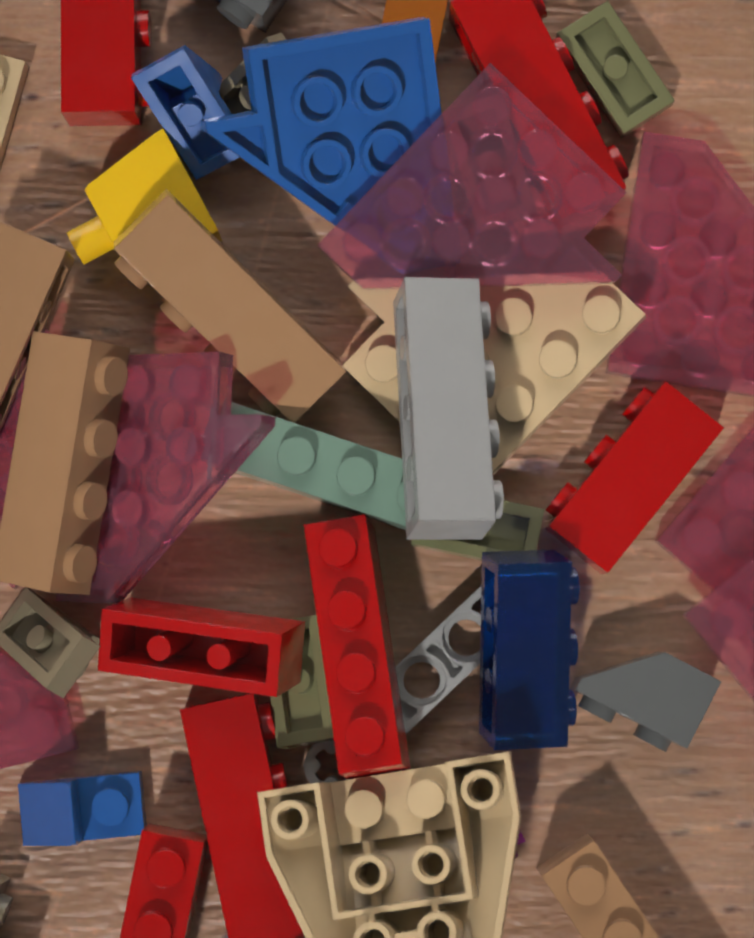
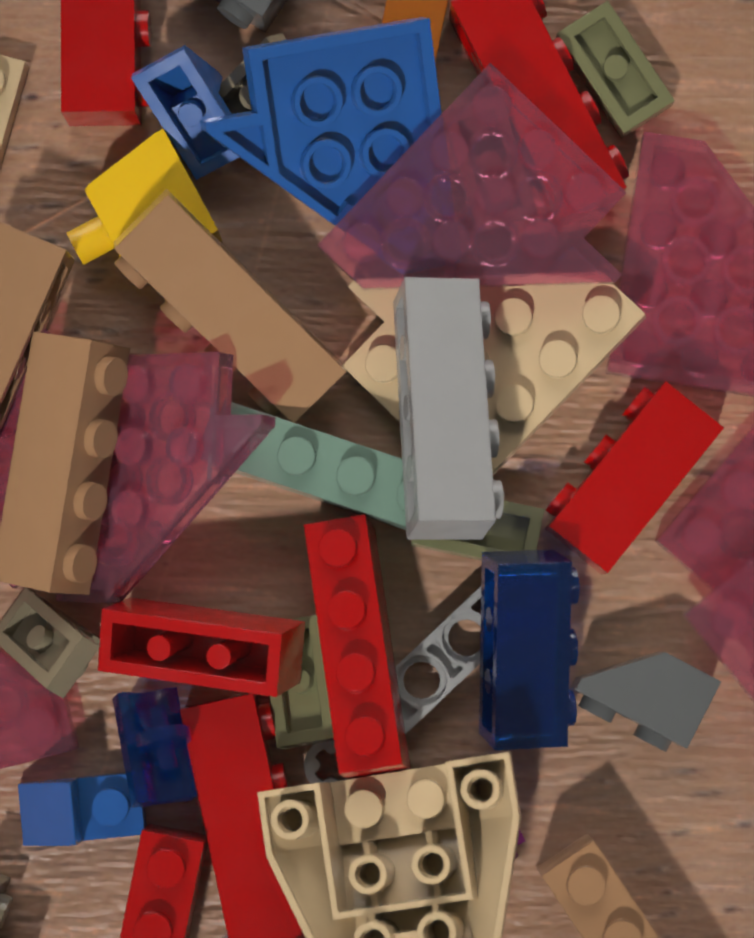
none -> clear blue hips [112,687,197,808]

